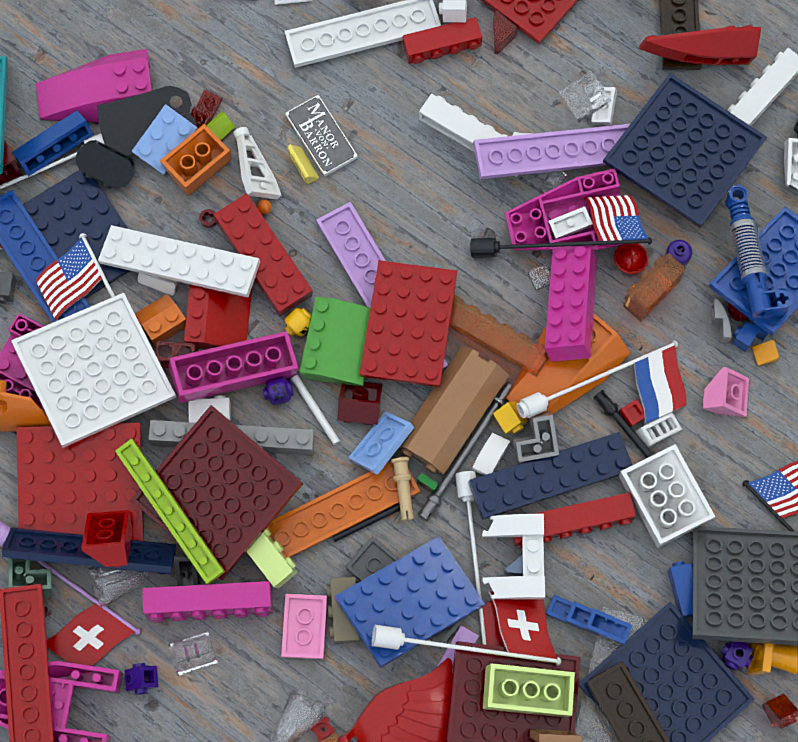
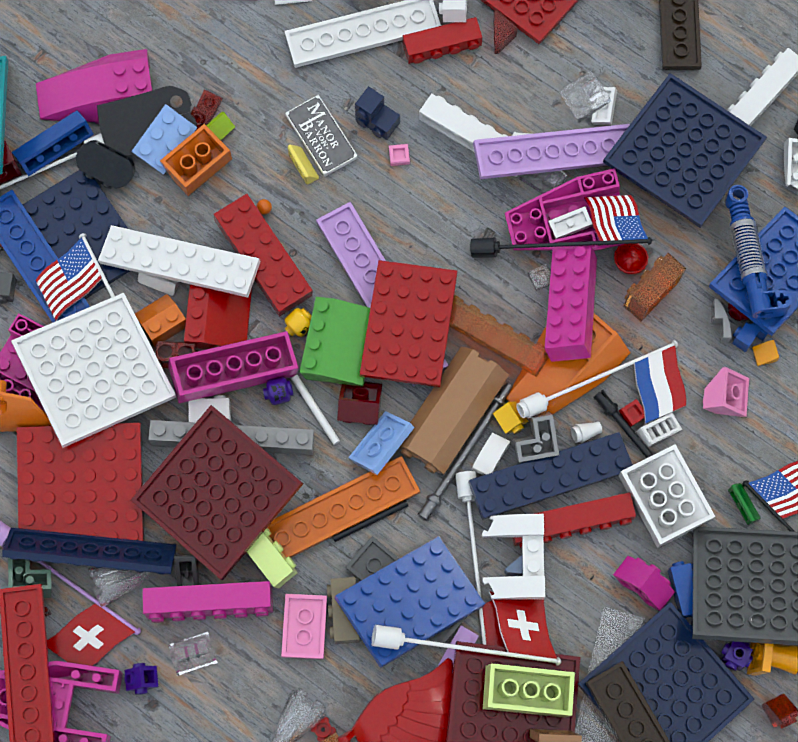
red slope [81,510,132,567] -> none
lime plate [115,439,225,585] -> none
dark red bush [199,209,216,228] -> none
white plate [233,127,282,200] -> none
tan pin [391,457,414,521] -> none
green tile [417,473,438,494] -> none
blue slope [546,595,632,645] -> none
red wedge [639,25,761,65] -> none
dark purple head [665,240,692,268] -> none
none -> dark blue brick [355,86,400,140]
none -> bright pink tile [389,144,410,166]
none -> white cone [571,421,602,443]
none -> dark pink brick [613,556,675,611]
none -> green slope [728,483,761,525]

